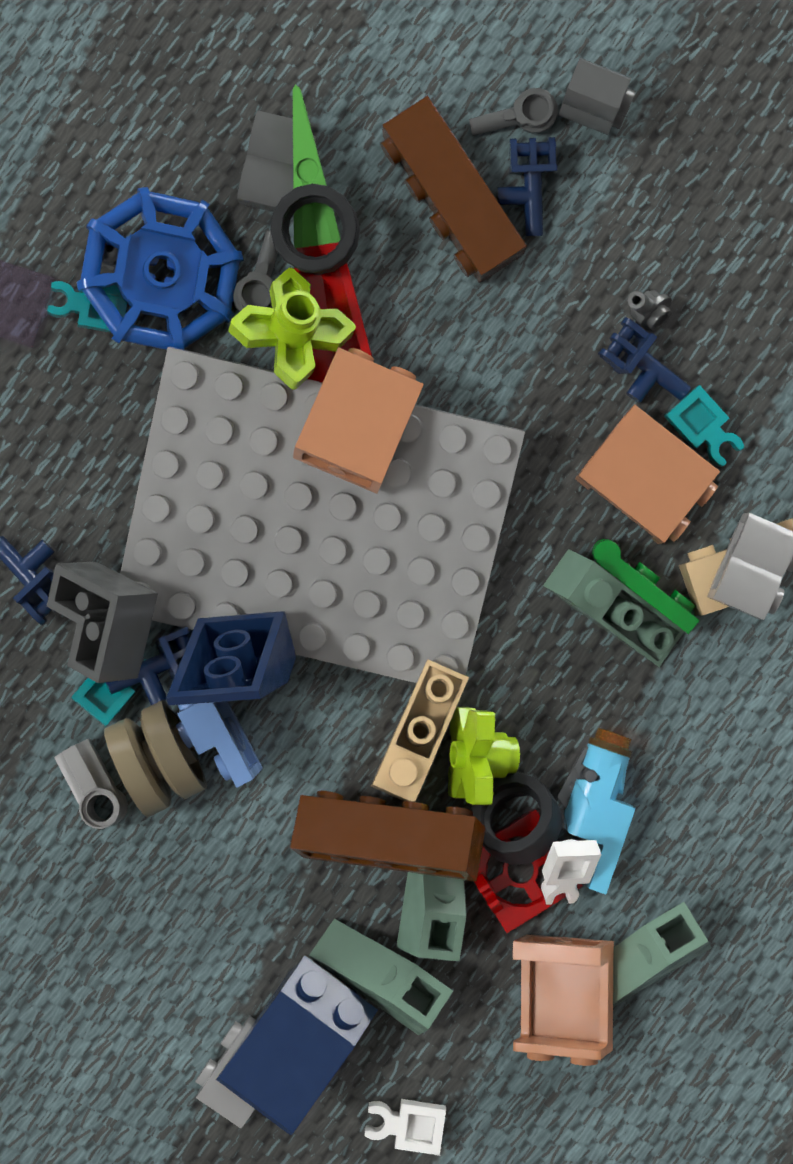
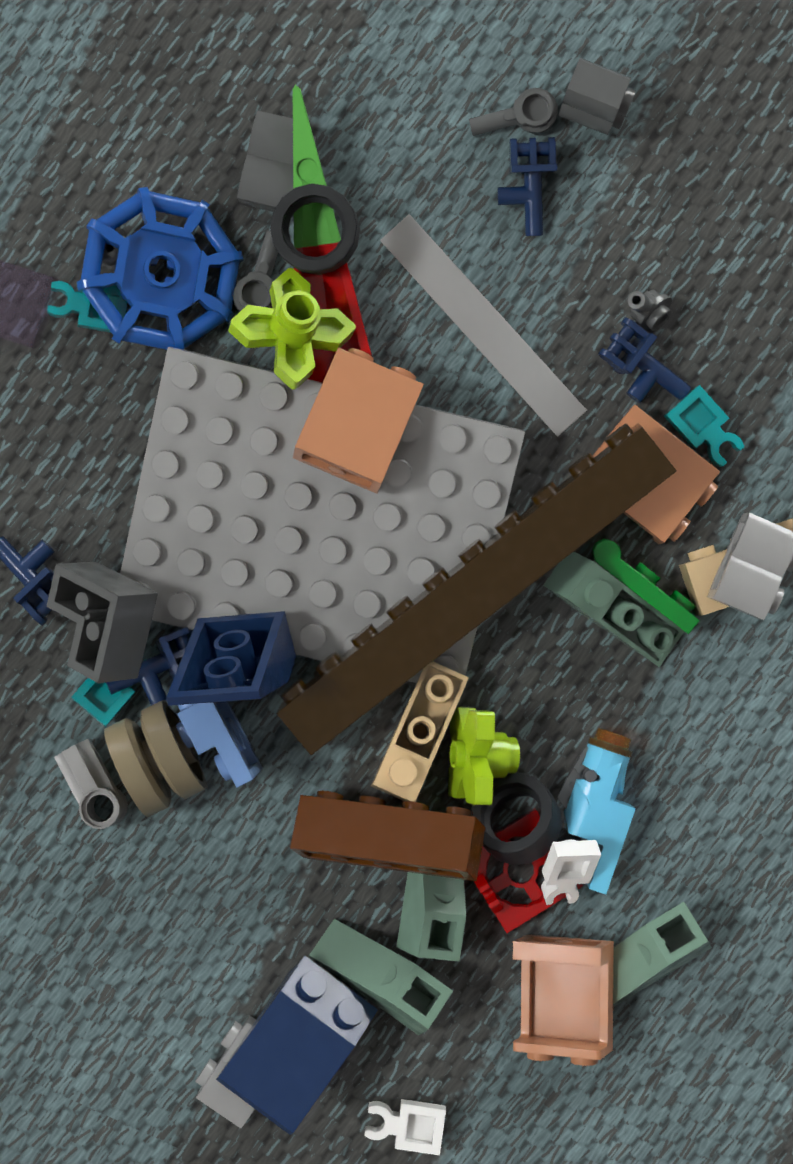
reddish brown brick [380,95,527,283] -> none
none -> dark brown brick [276,423,677,755]
none -> light grey sticker [380,214,587,437]

